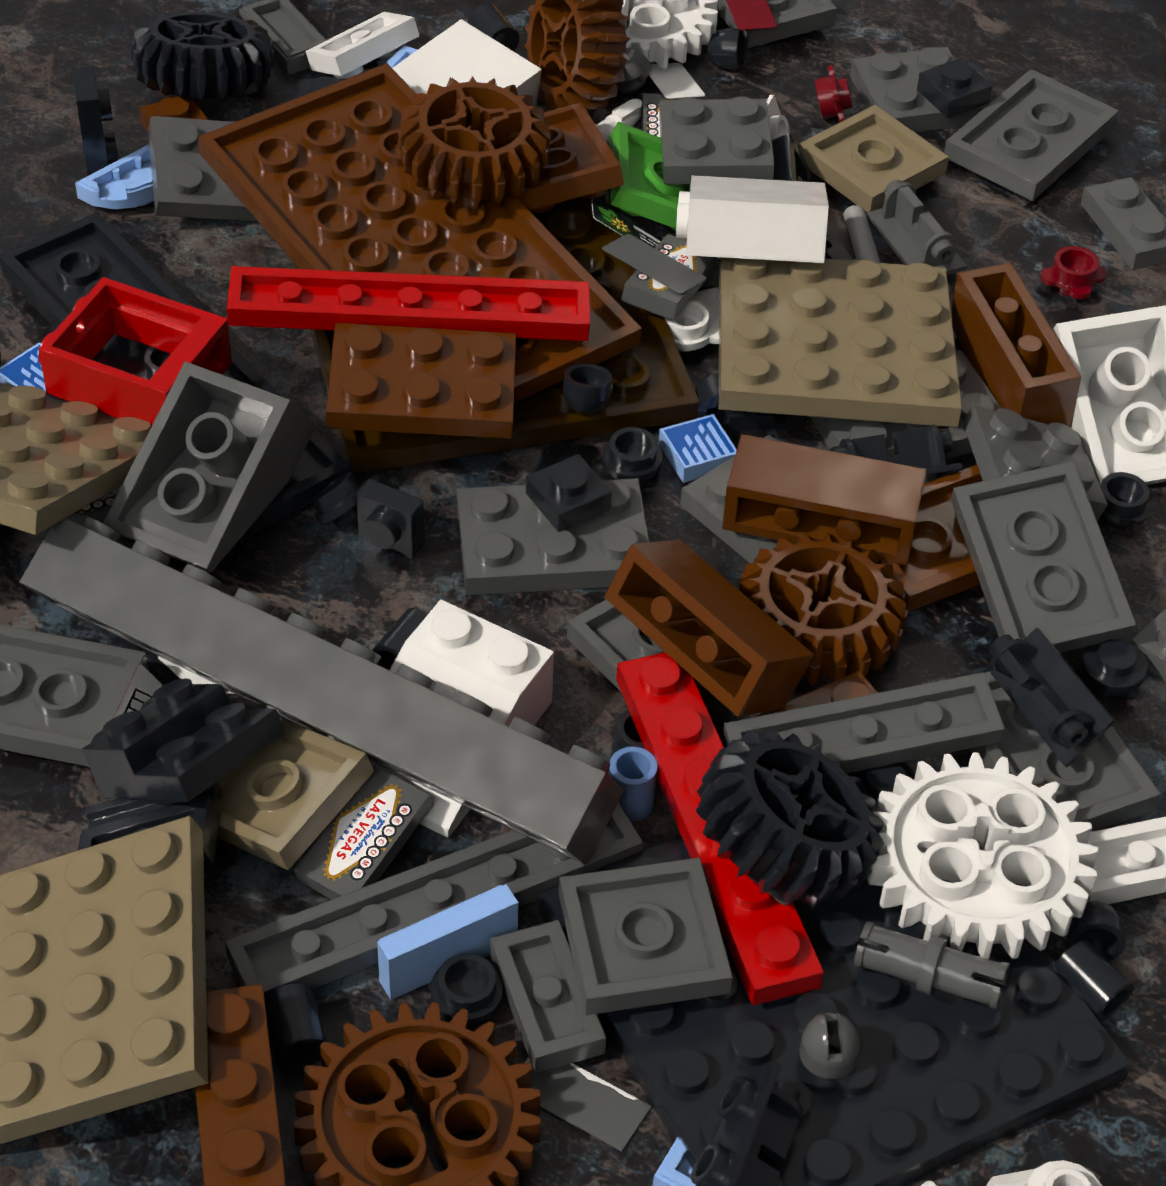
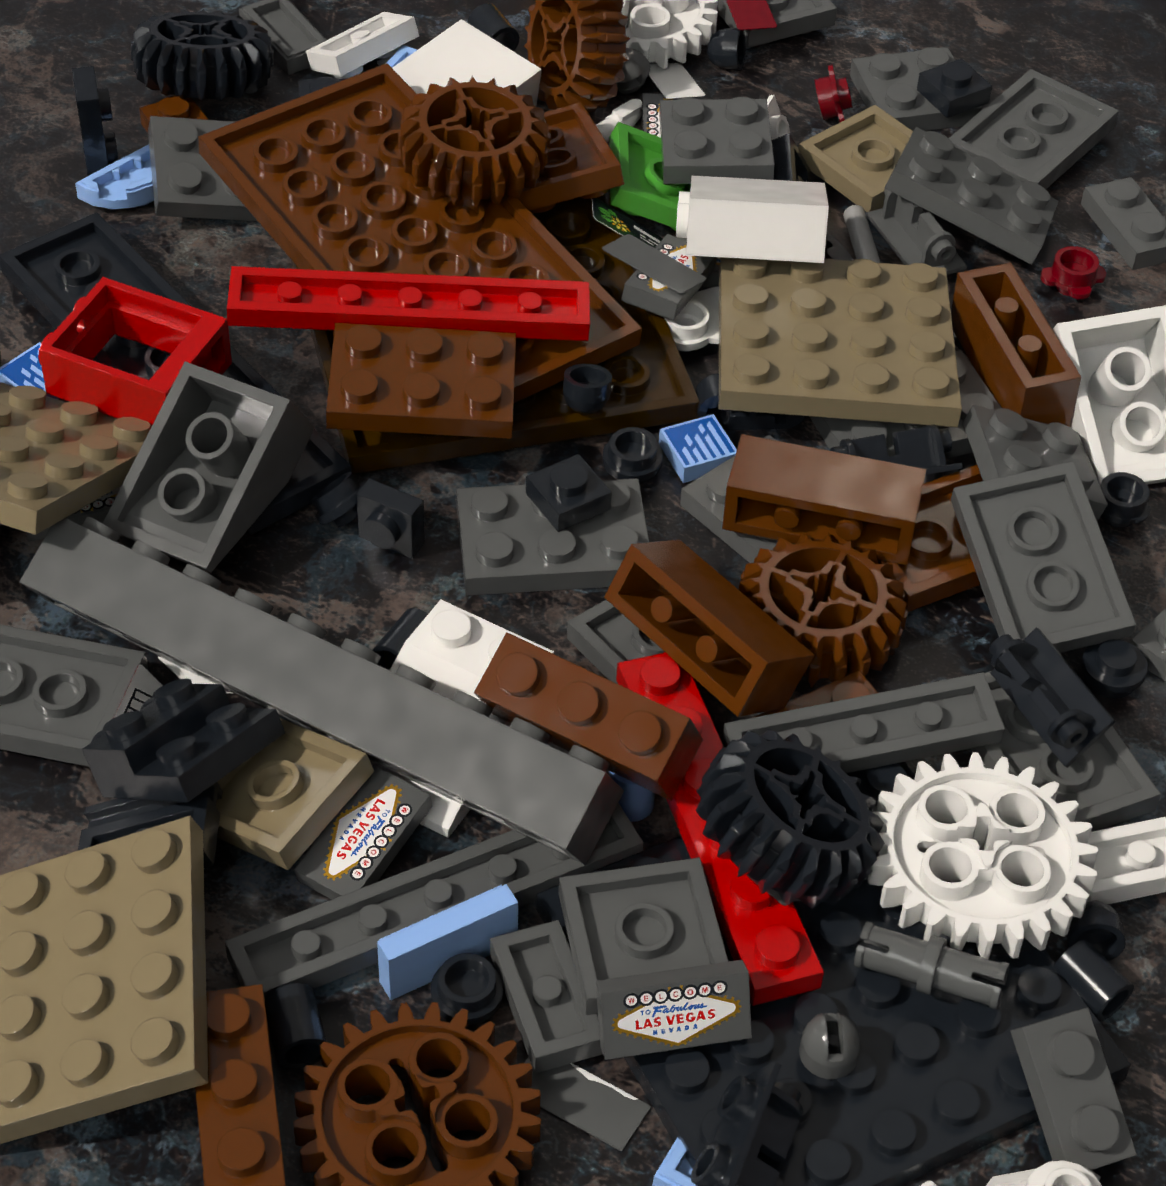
none -> reddish brown brick [474,632,703,801]
none -> tile [596,960,752,1060]
none -> dark grey plate [884,127,1059,265]
none -> dark grey plate [1010,1007,1137,1170]

